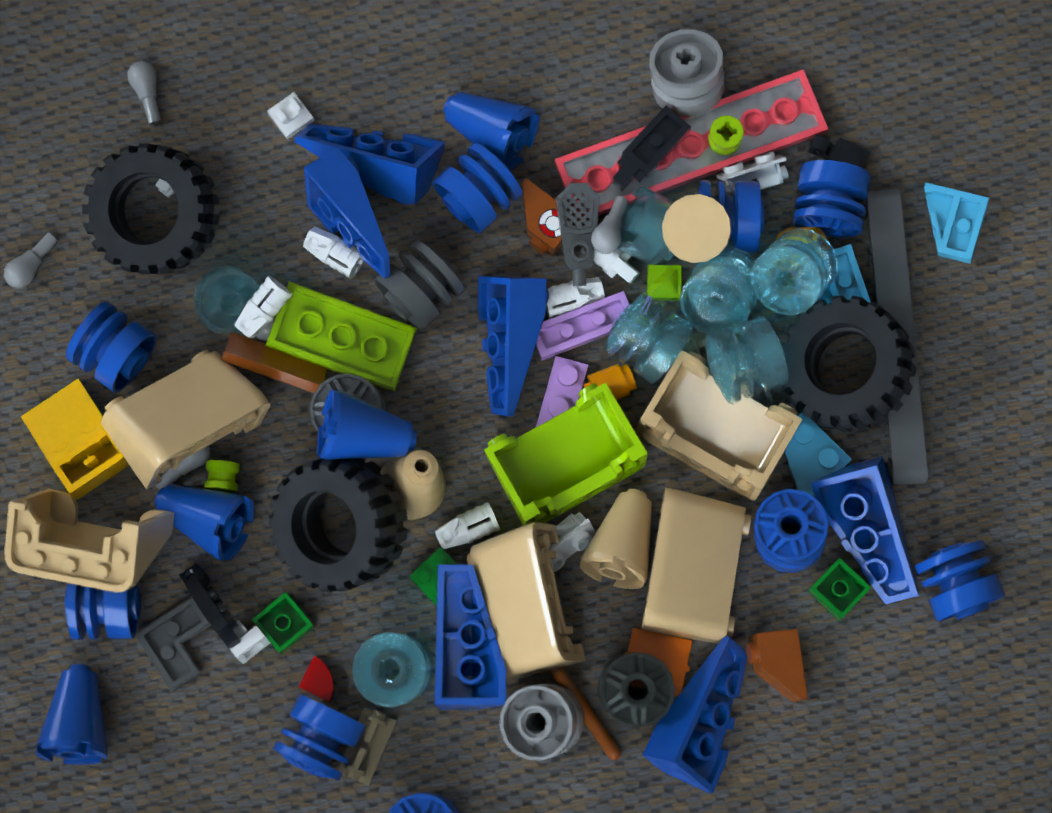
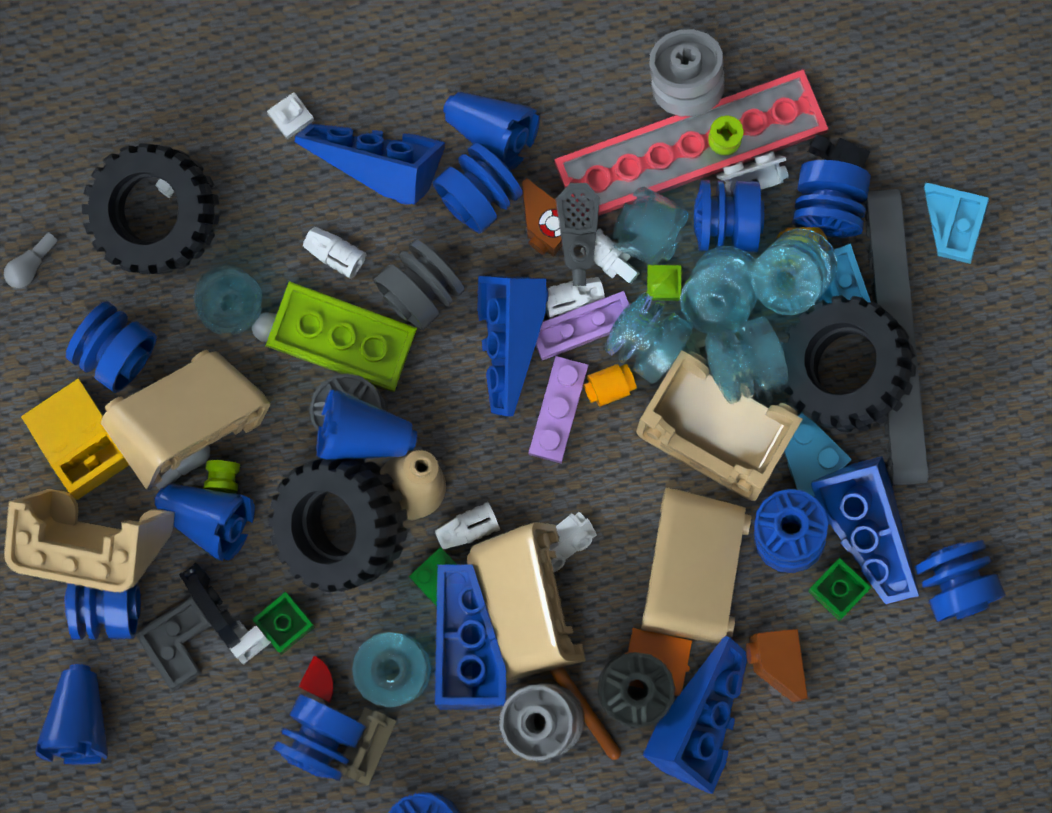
light grey piece [127,60,162,125] -> none
dark orange tile [221,332,327,393] -> none
white hinge [235,276,293,338] -> none
blue wedge [304,148,390,279] -> none
lime windscreen [484,382,648,526] -> none
tan cone [580,489,652,589] -> none
light grey piece [591,196,628,254] -> none
black hinge [612,106,691,191] -> none
tan tile [662,194,732,263] -> none

